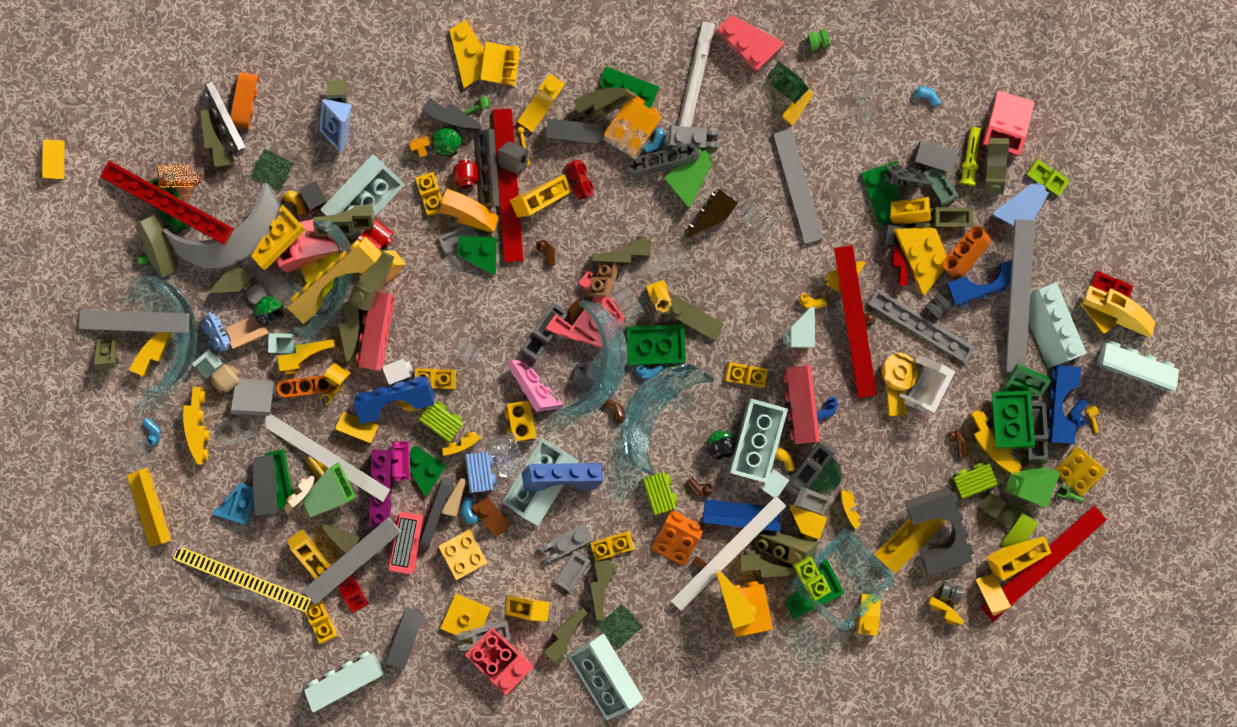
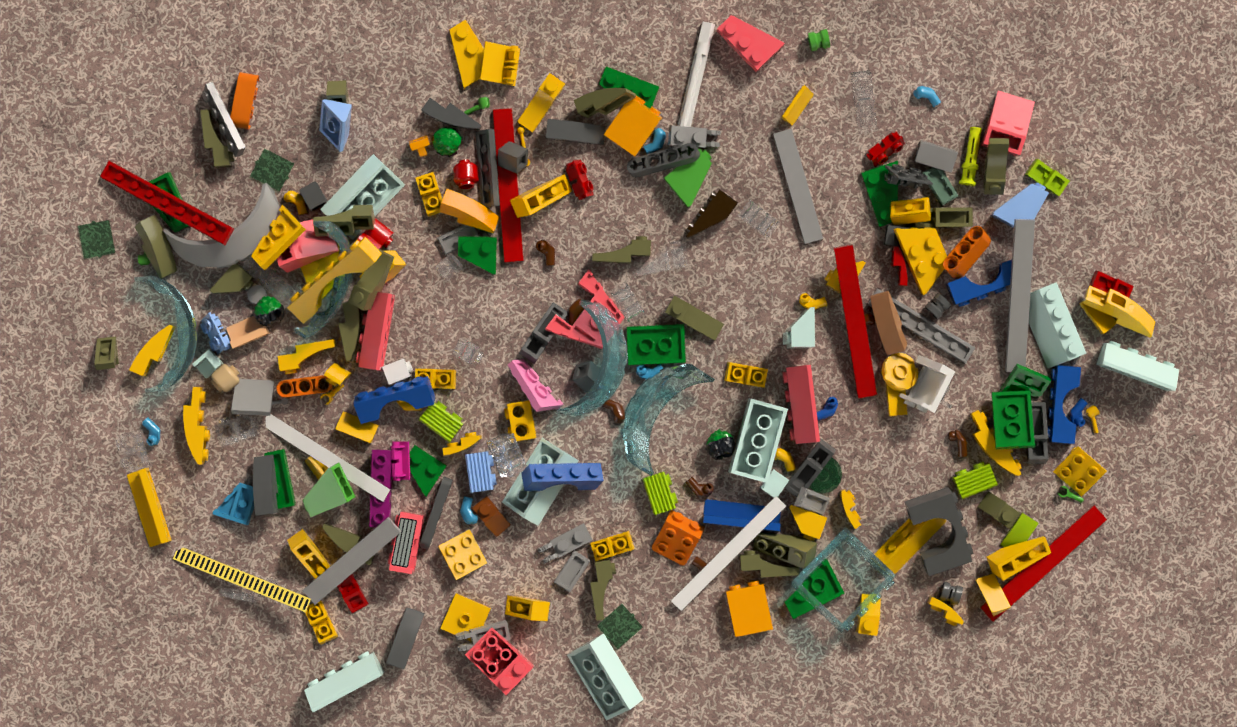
yellow slope [42,140,65,179] -> none
light grey tile [79,310,190,333] -> none
clear orange panel [157,164,202,187] -> none
light aqua panel [268,333,294,353] -> none
slope [283,476,315,514] -> none
tan slope [441,478,467,516] -> none
olive slope [544,607,588,663] -> none
medium nougat slope [589,262,619,297] -> none
clear brick [604,118,650,160] -> none
yellow piece [646,280,672,313] -> none
yellow slope [715,569,758,629] -> none
clear green hinge [767,61,809,104] -> none
lime slope [793,556,831,601] -> none
bright green slope [1004,467,1060,508] -> none
none -> clear green piece [78,220,115,259]
none -> red hinge [866,131,905,167]
none -> medium nougat slope [870,291,907,355]

